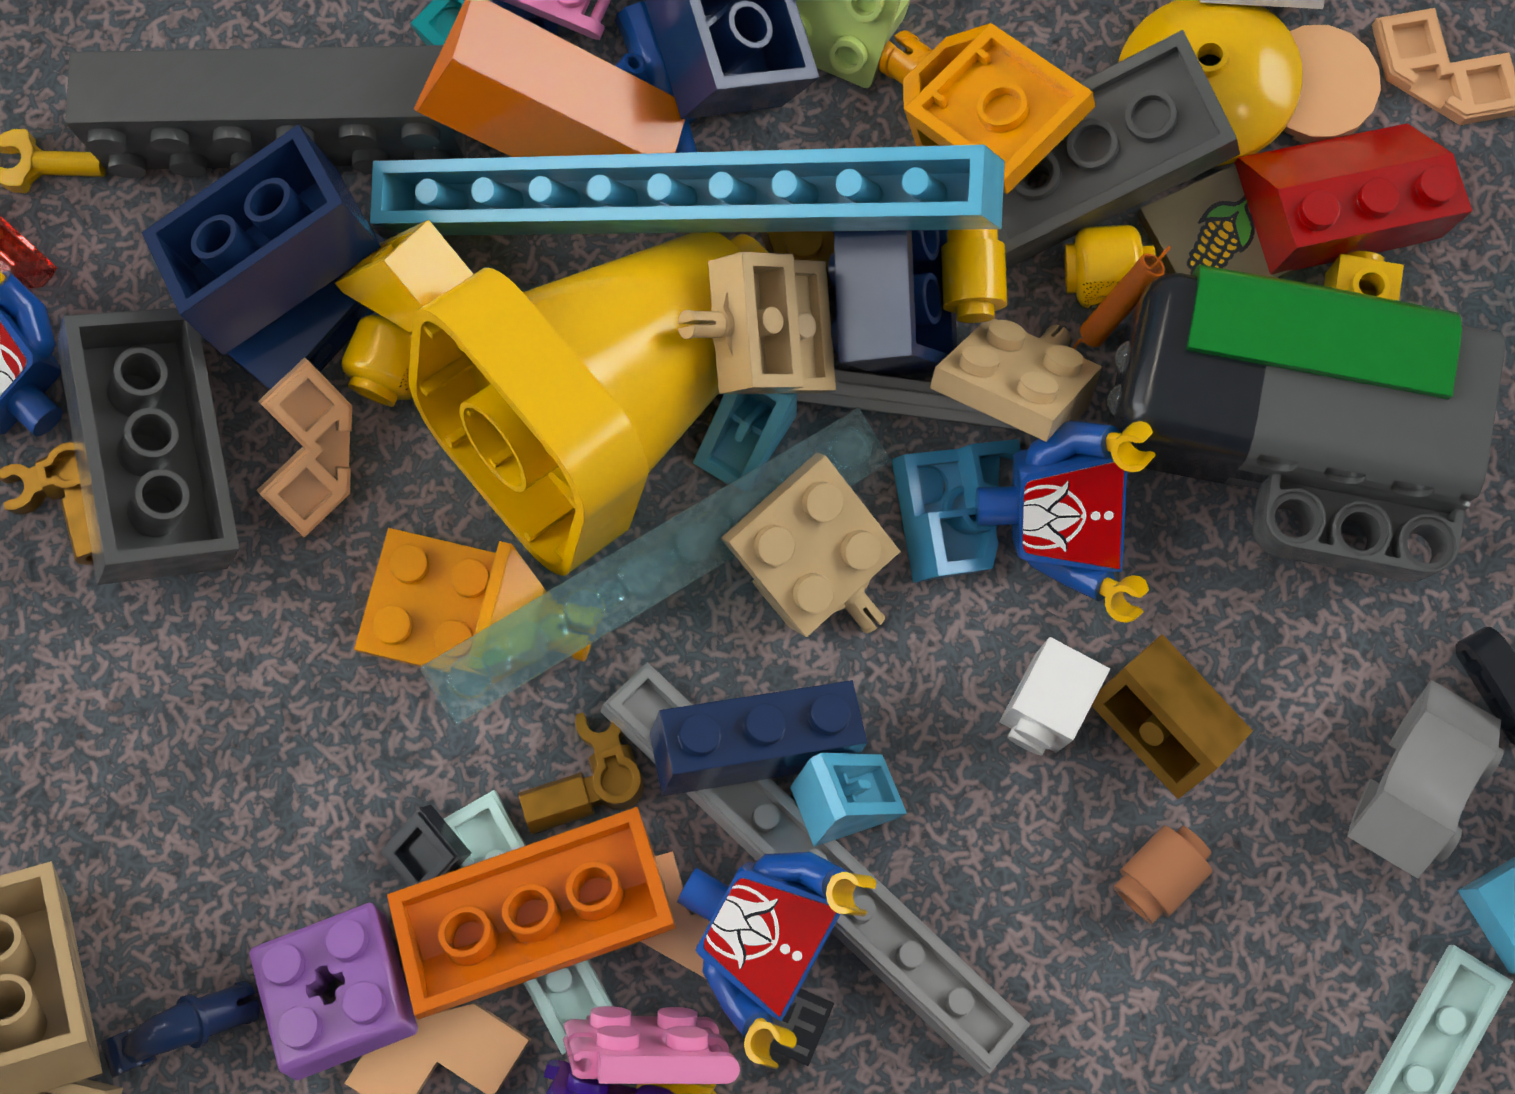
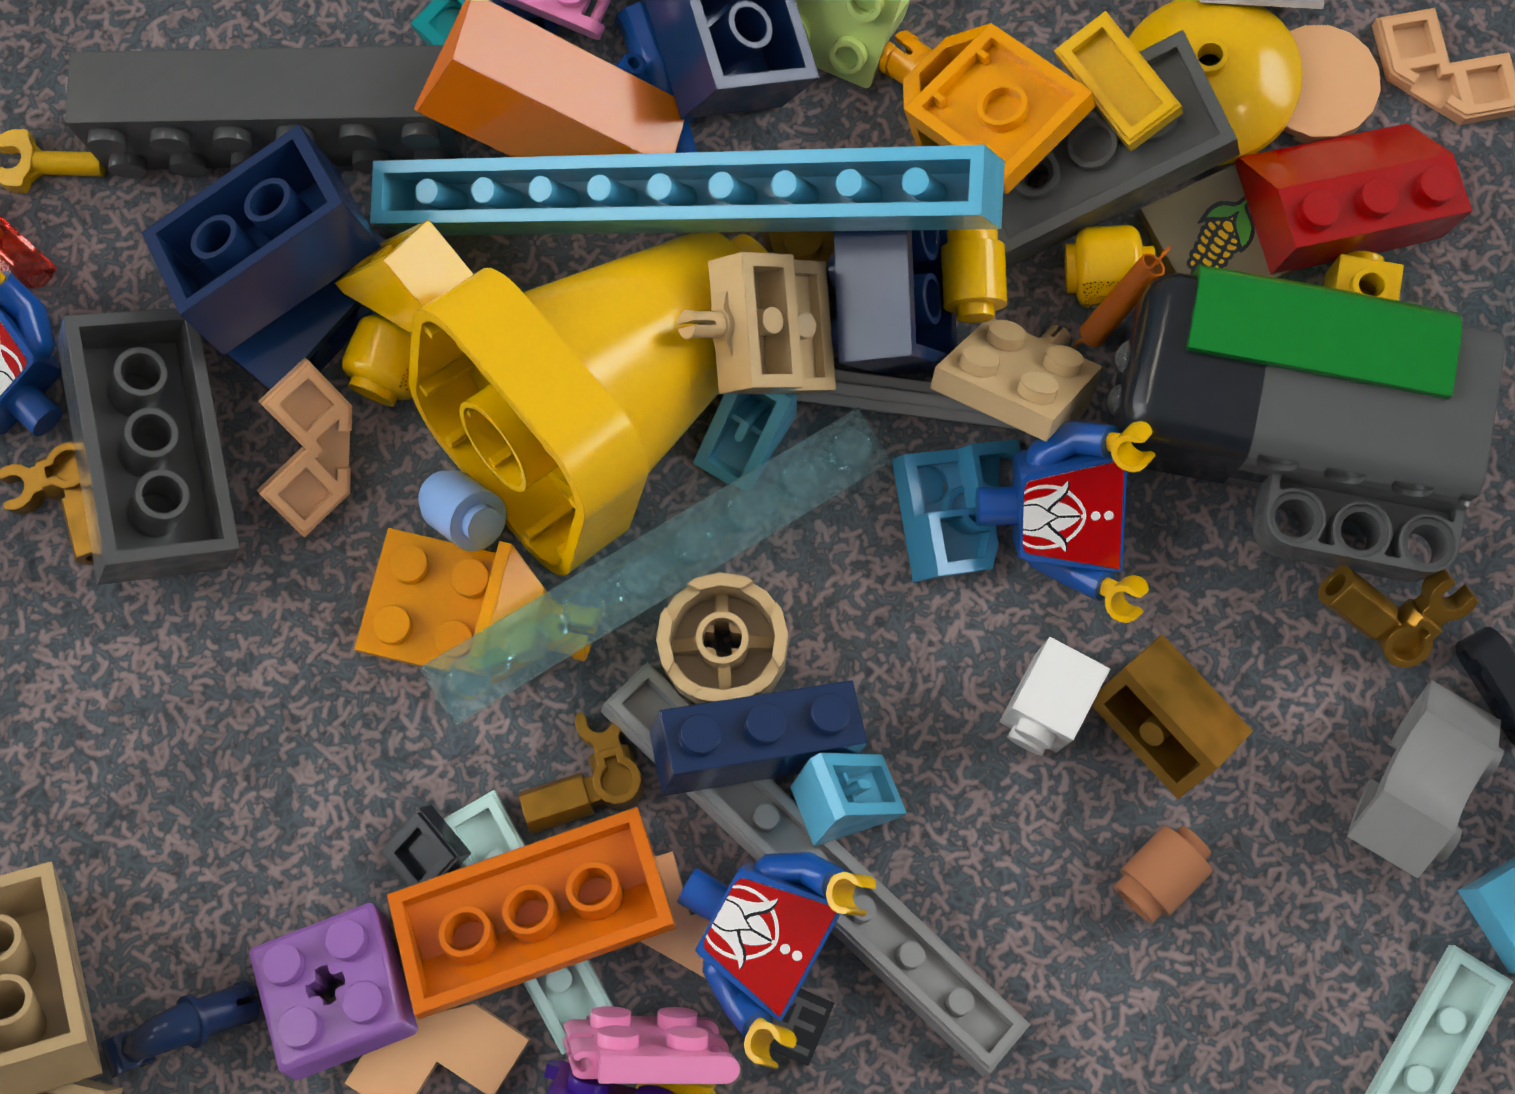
tan plate [721,452,901,637] -> none
none -> light blue brick [418,470,506,551]
none -> tan brick [656,572,788,704]
none -> yellow tile [1054,11,1183,152]
none -> pearl gold bar [1318,565,1479,668]

